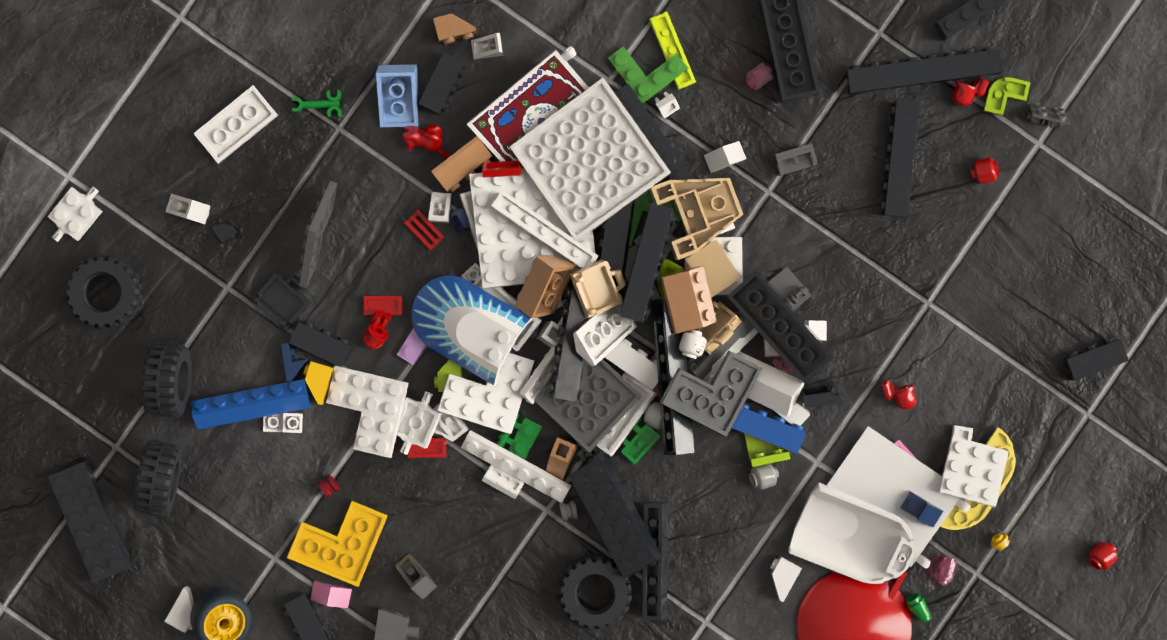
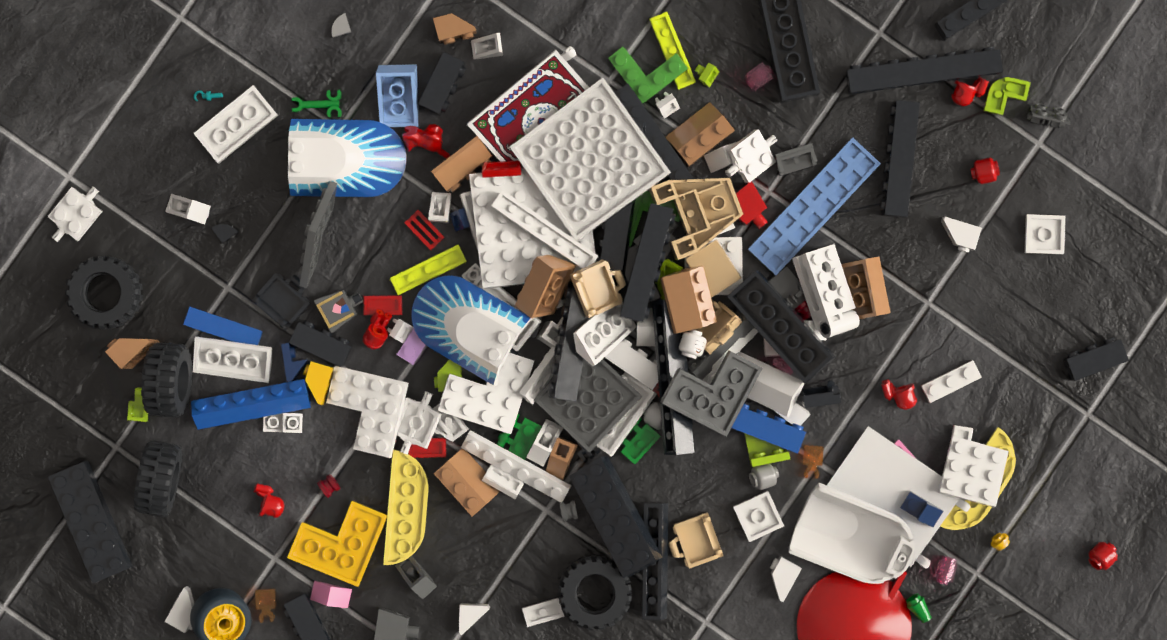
none -> medium nougat slope [105,338,160,369]
none -> lime plate [127,387,148,422]
none -> blue tile [183,307,263,345]
none -> white slope [193,337,272,383]
none -> teal hand [194,91,223,101]
none -> red piece [253,483,284,518]
none -> clear orange plate [255,588,276,623]
none -> windscreen [288,119,407,197]
none -> dark grey torso [314,290,363,333]
none -> light grey tile [332,13,351,38]
none -> light yellow plate [383,450,429,565]
none -> white tile [387,319,414,344]
none -> neon yellow tile [390,245,467,296]
none -> medium nougat slope [434,449,500,517]
none -> white slope [459,603,490,635]
none -> white plate [522,598,564,627]
none -> white slope [526,419,563,466]
none -> white slope [636,308,655,346]
none -> medium nougat slope [665,102,735,167]
none -> tan piece [668,512,723,569]
none -> lime tile [695,63,719,88]
none -> white plate [725,129,777,183]
none -> white plate [733,491,784,542]
none -> red torso [736,181,768,229]
none -> medium blue plate [748,138,881,276]
none -> white hinge [792,244,859,338]
none -> dark red wheel [794,300,811,321]
none -> clear orange plate [803,445,824,479]
none -> medium nougat slope [841,257,891,319]
none -> white plate [921,360,982,403]
none -> white slope [941,217,982,253]
none -> white plate [1024,214,1065,254]

